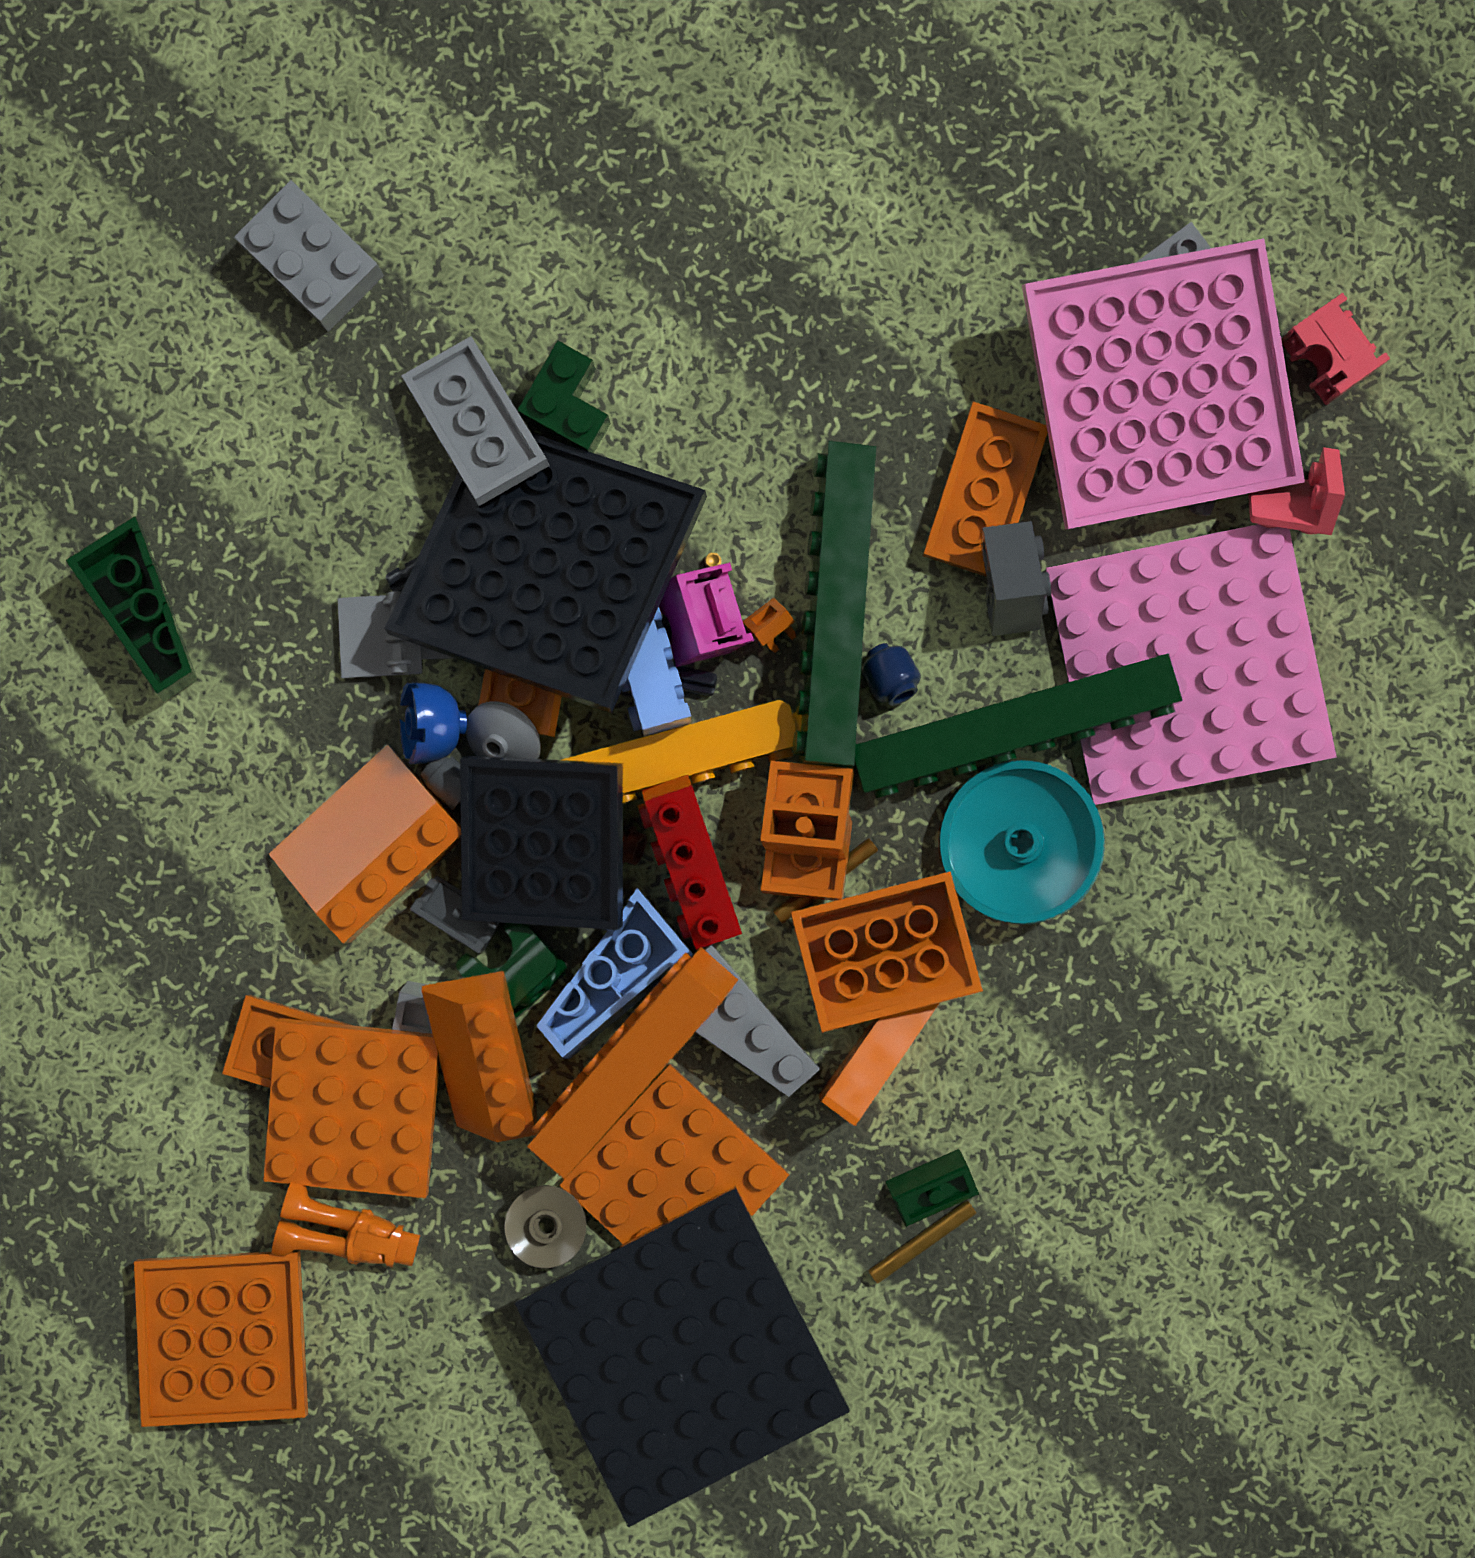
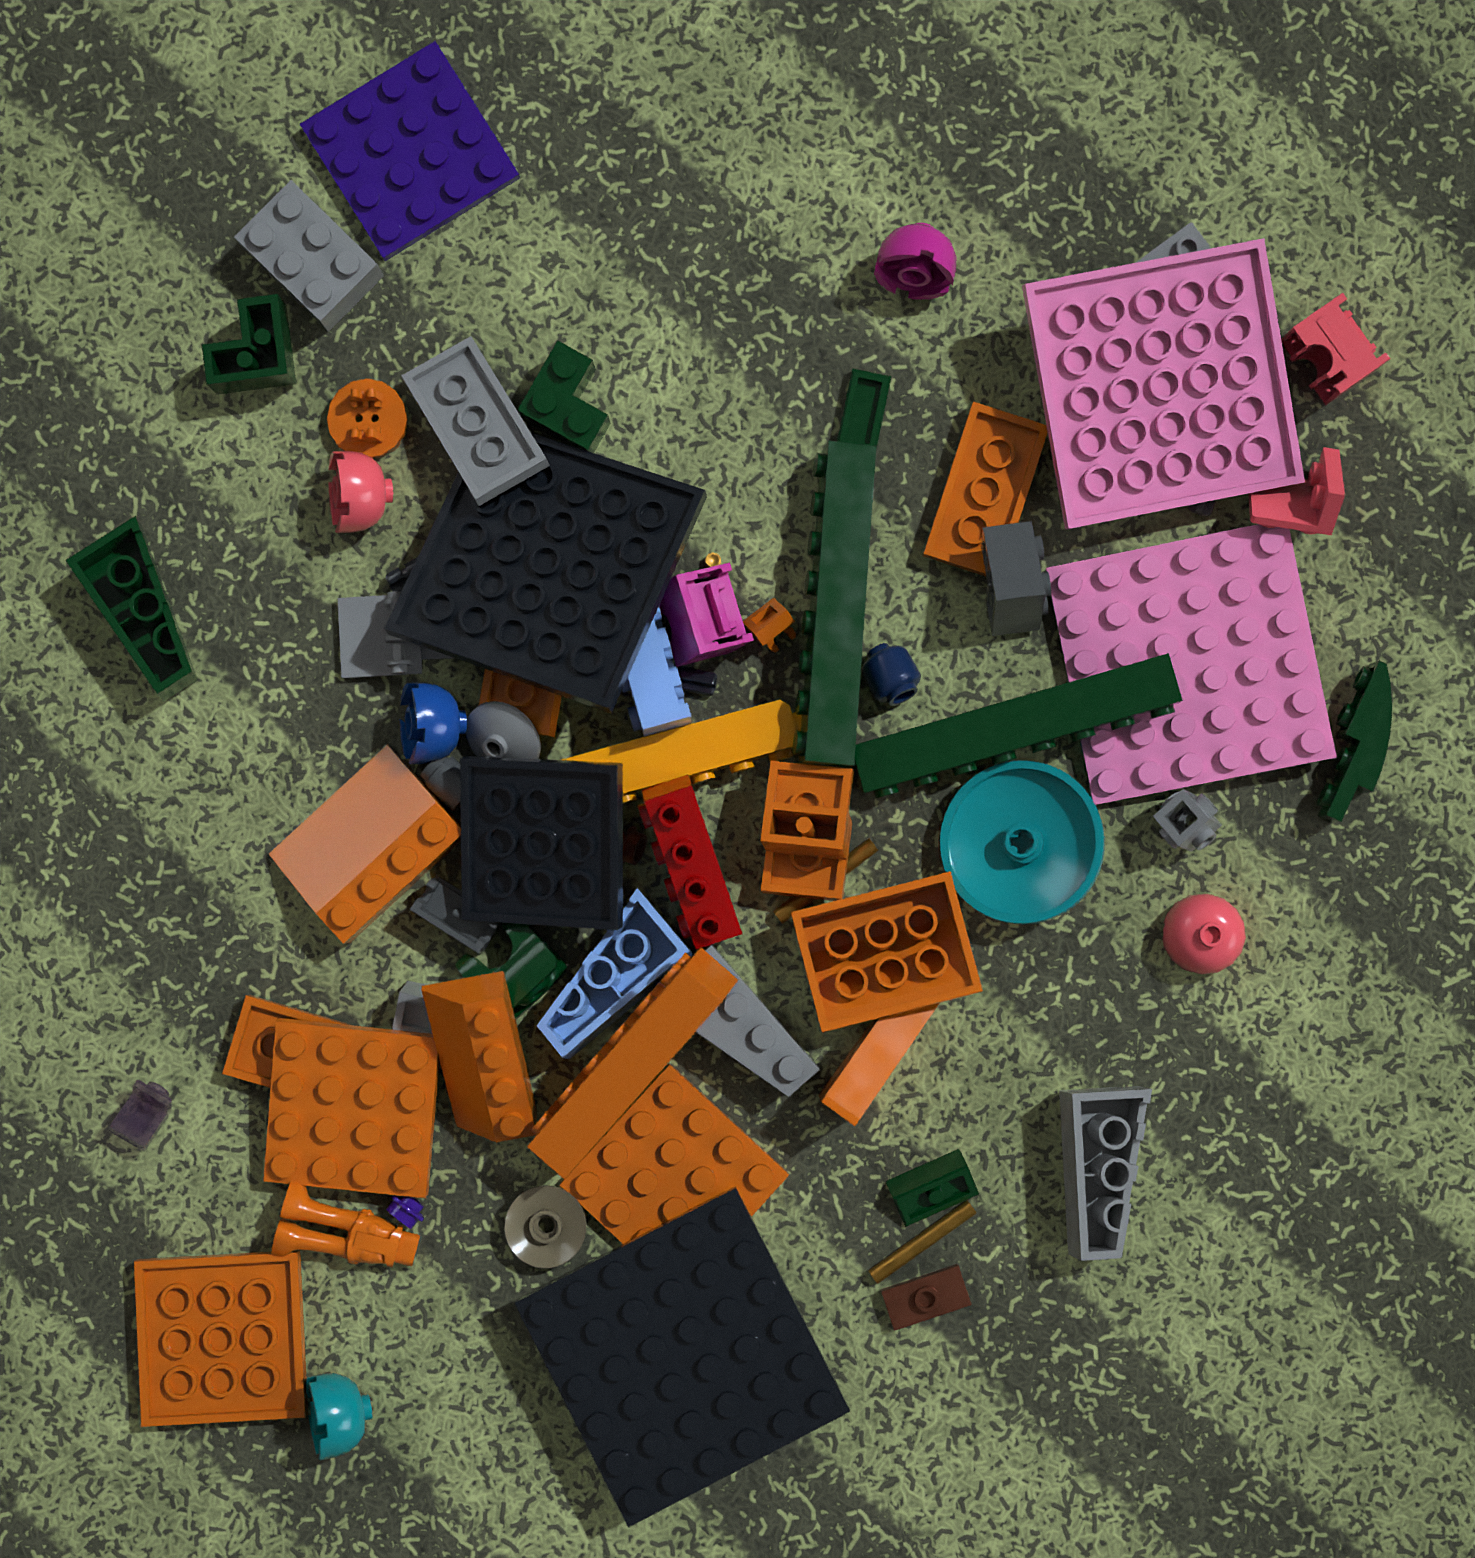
none -> clear purple bracket [109,1079,172,1152]
none -> dark green brick [202,294,297,395]
none -> dark purple plate [300,41,520,261]
none -> teal cylinder [305,1373,373,1461]
none -> orange plate [327,378,408,458]
none -> coral cylinder [328,451,393,533]
none -> dark purple plate [386,1195,424,1229]
none -> dark green tile [837,368,892,449]
none -> dark pink cylinder [874,222,957,300]
none -> copper plate [881,1264,972,1331]
none -> light grey wedge [1059,1086,1152,1261]
none -> light grey brick [1153,789,1222,852]
none -> coral cylinder [1162,894,1246,975]
none -> dark green slope [1317,660,1392,823]

